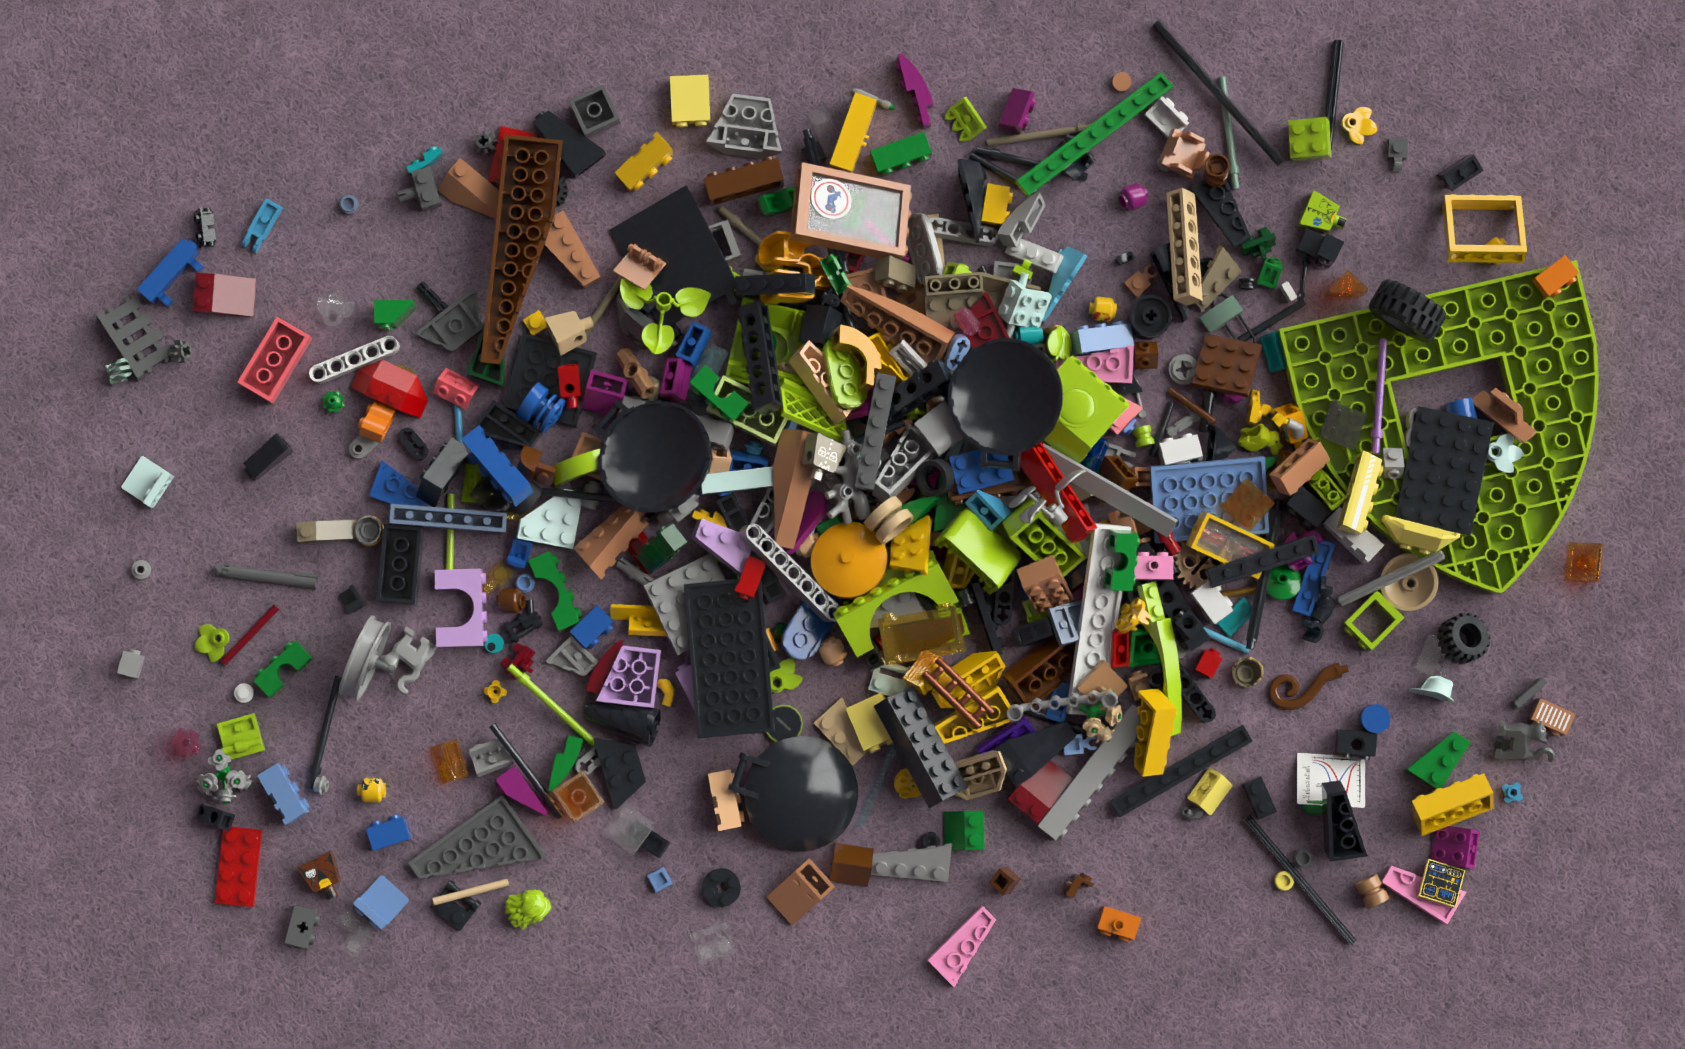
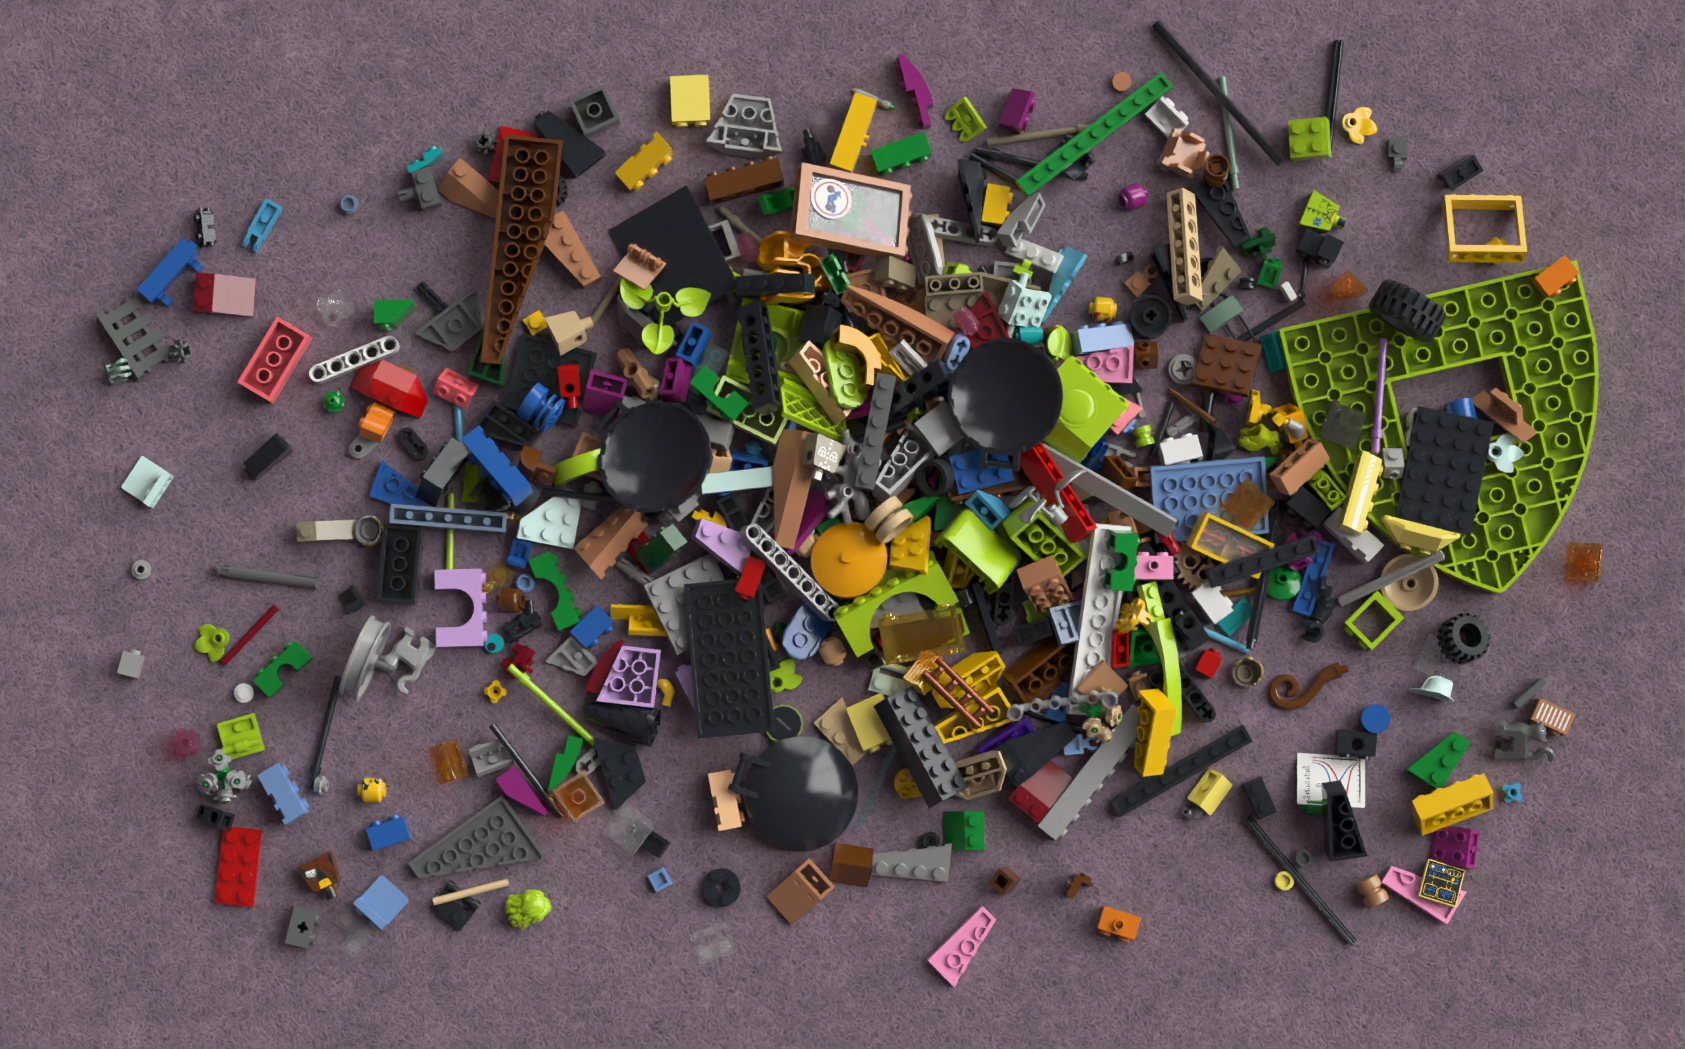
none -> clear pink brick [736,232,760,261]

